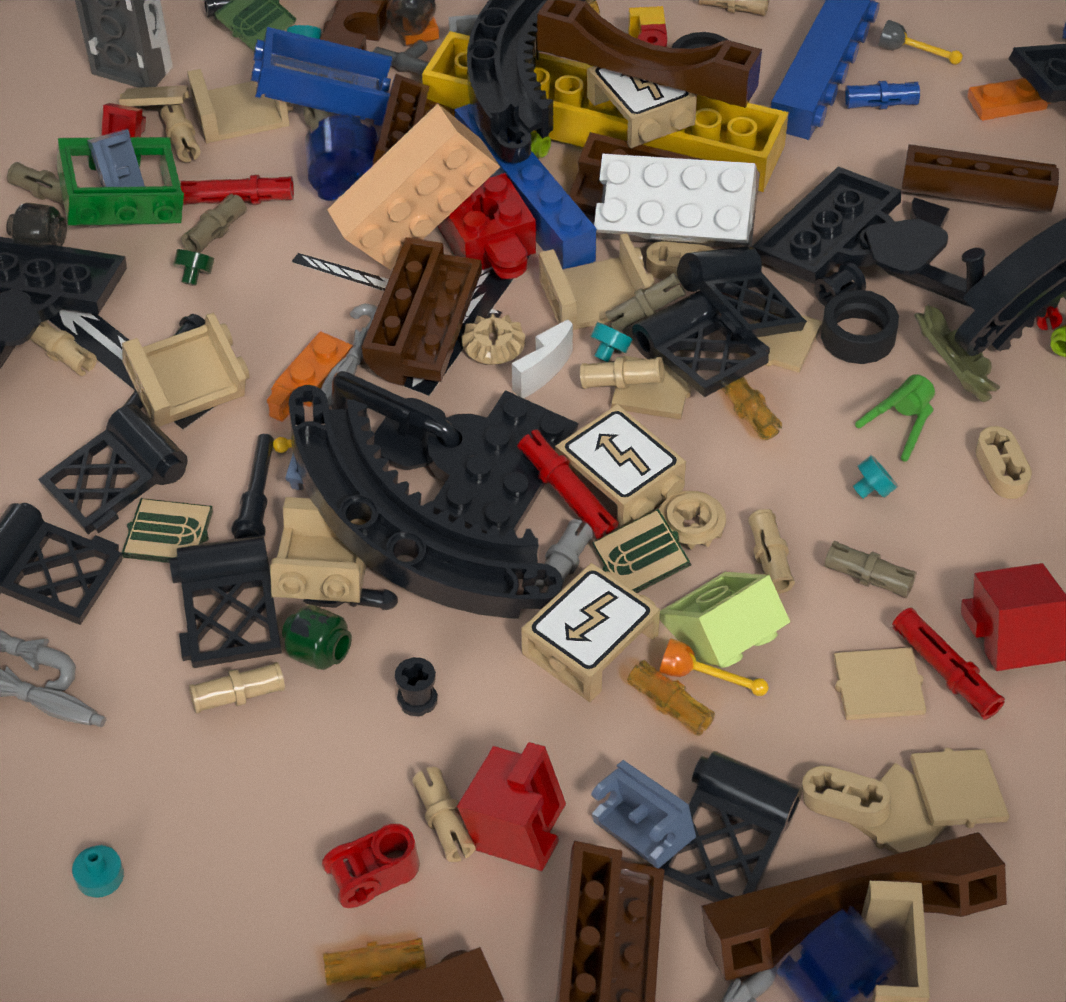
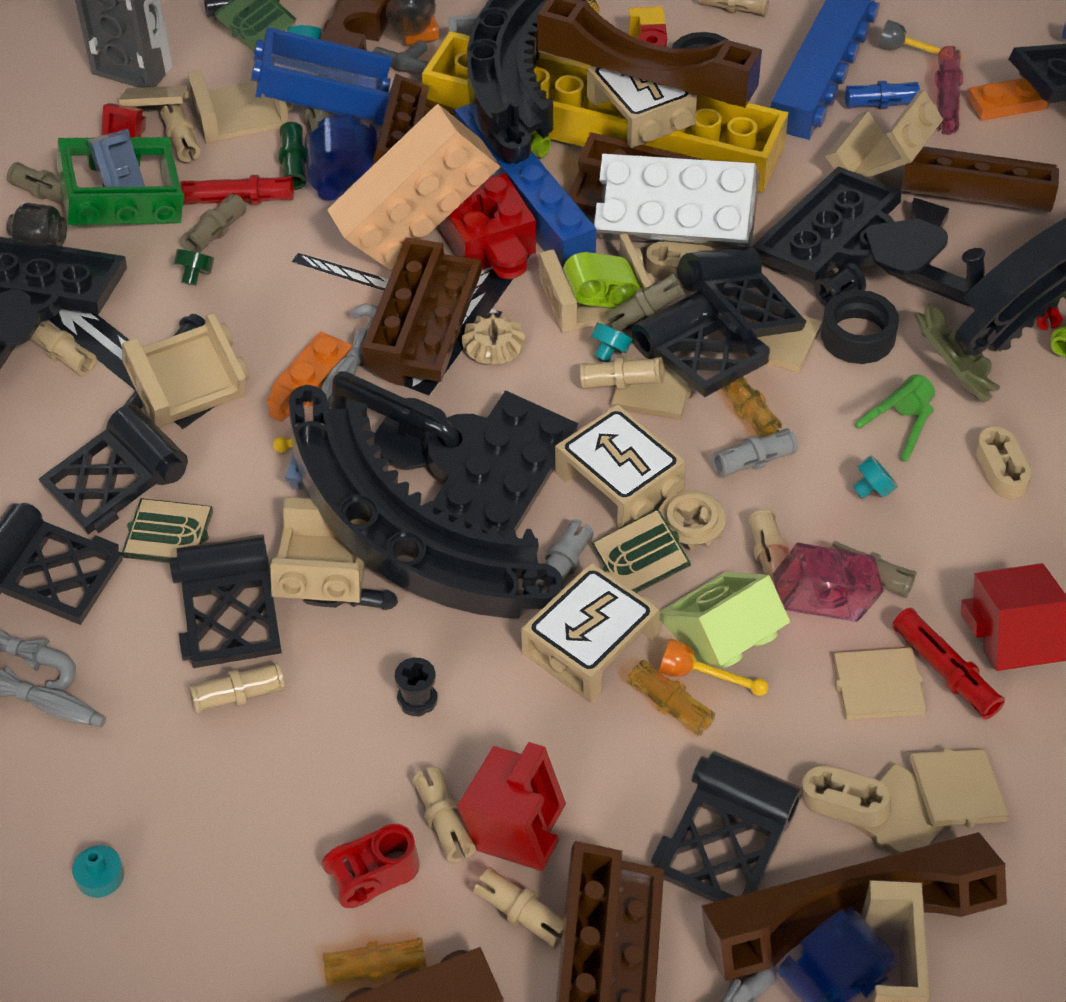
black pin [231,434,274,539] -> none
dark green head [282,605,352,670] -> none
white slope [512,320,573,398] -> none
red pin [517,429,619,540] -> none
sand blue hinge [591,760,696,869] -> none
none -> dark green pin [278,121,308,190]
none -> tan pin [473,867,564,948]
none -> lime beam [563,252,641,308]
none -> light grey pin [712,428,797,478]
none -> clear pink brick [773,542,884,622]
none -> tan panel [825,90,943,177]
none -> clear pink pin [935,46,963,135]

